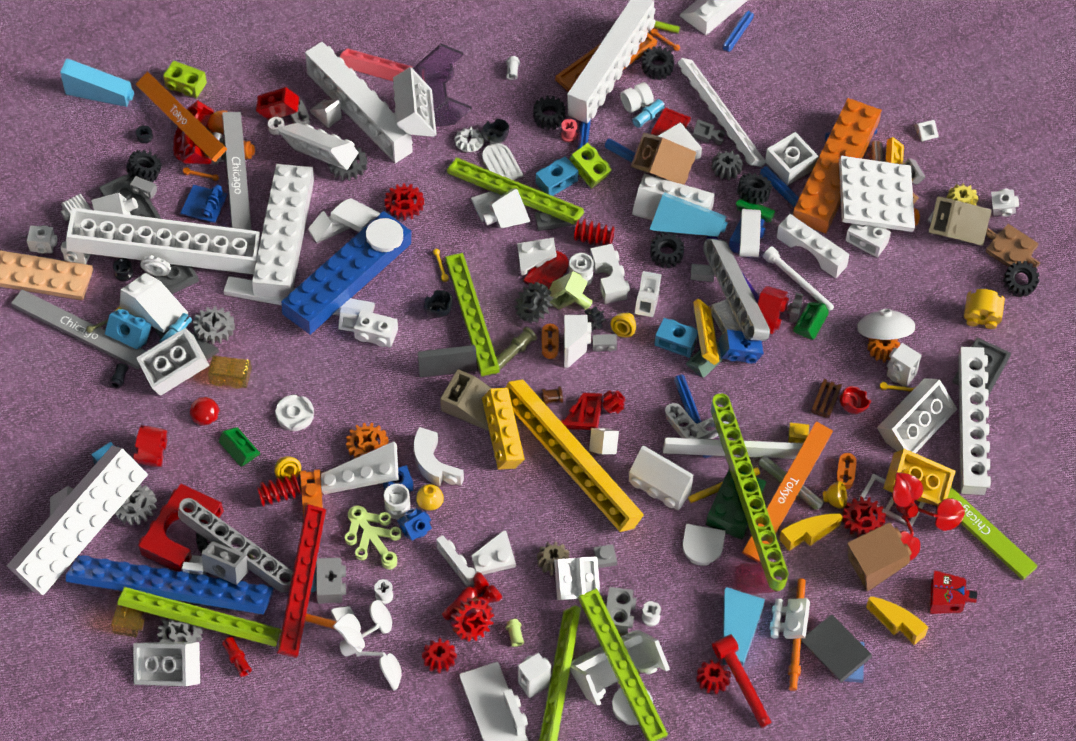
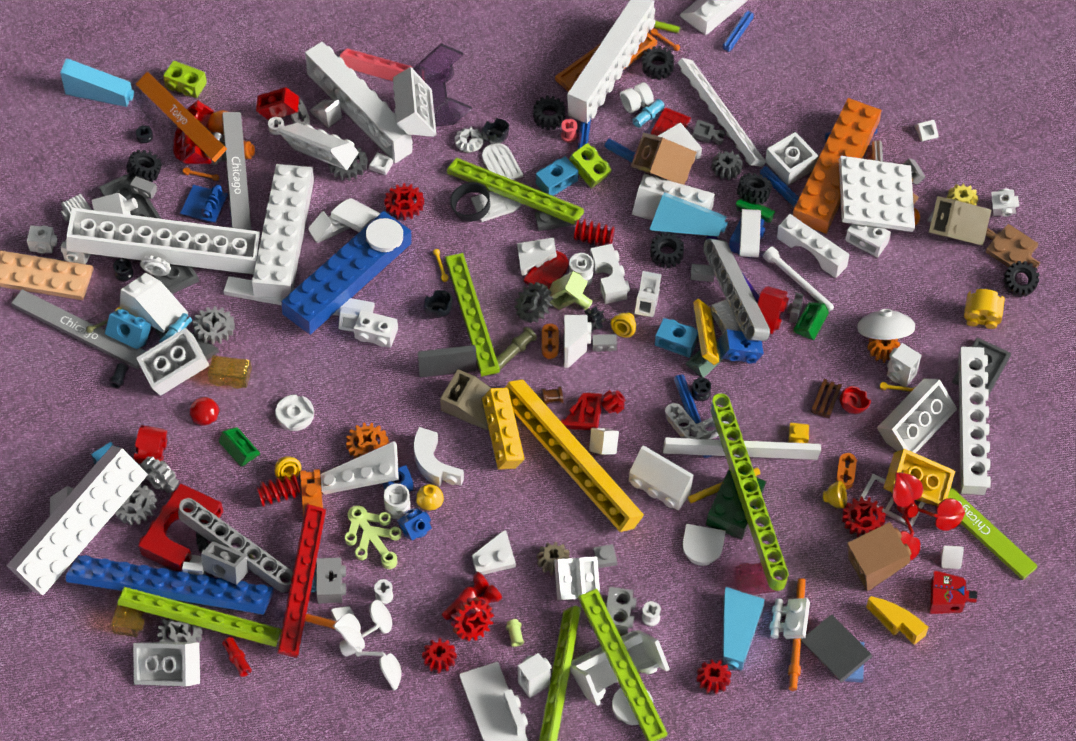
white plate [436,535,476,587] -> none
white torso [483,188,530,228] -> none
white pin [506,56,520,80] -> none
red piece [712,634,772,728] -> none
orange tile [742,421,833,563] -> none
light grey axle [759,456,823,510] -> none
yellow slope [779,513,842,551] -> none
yellow plate [886,137,904,164] -> none
none -> light grey gear [140,456,179,493]
none -> white tile [369,152,394,176]
none -> black tyre [450,182,490,222]
none -> black wheel [692,377,711,402]
none -> white slope [941,546,964,569]

